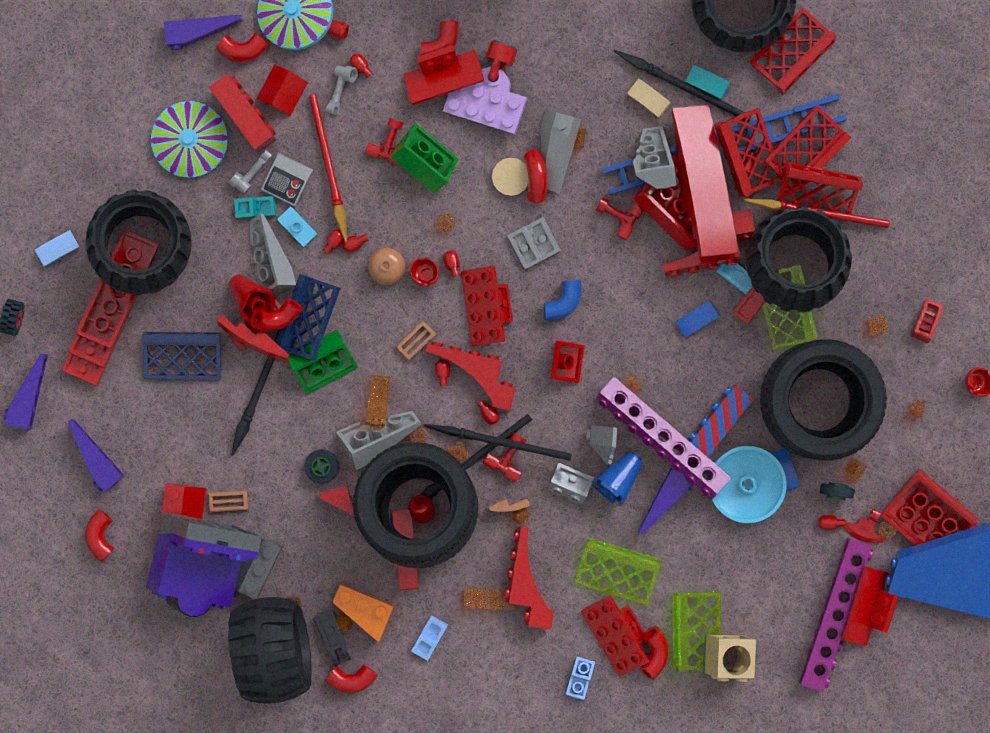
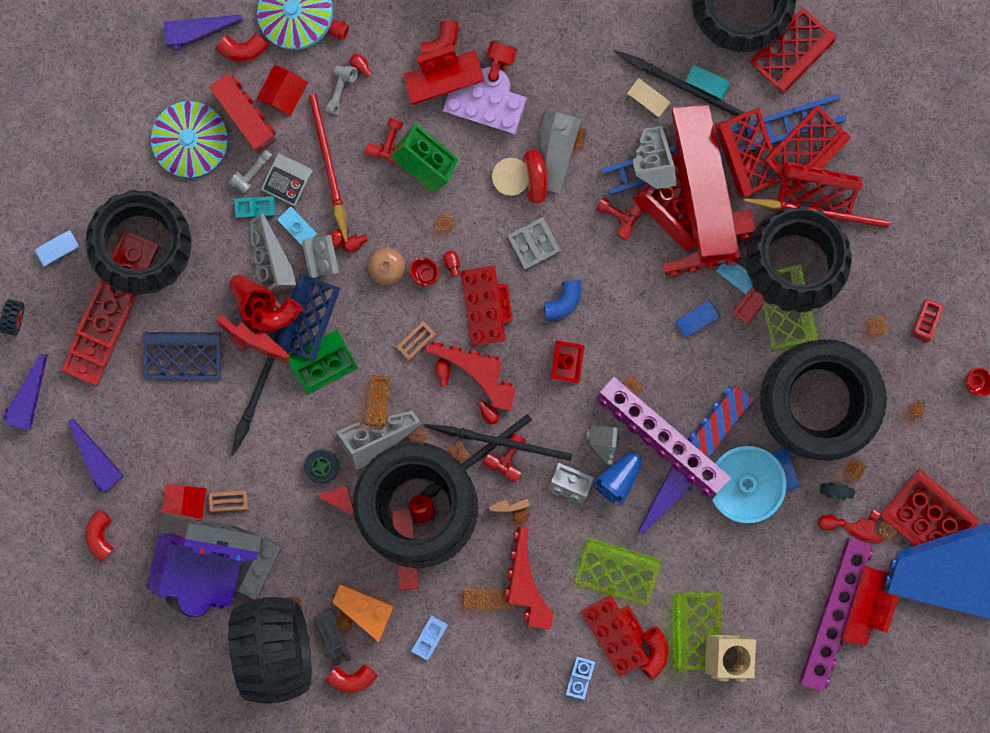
none -> light grey bracket [302,235,339,278]

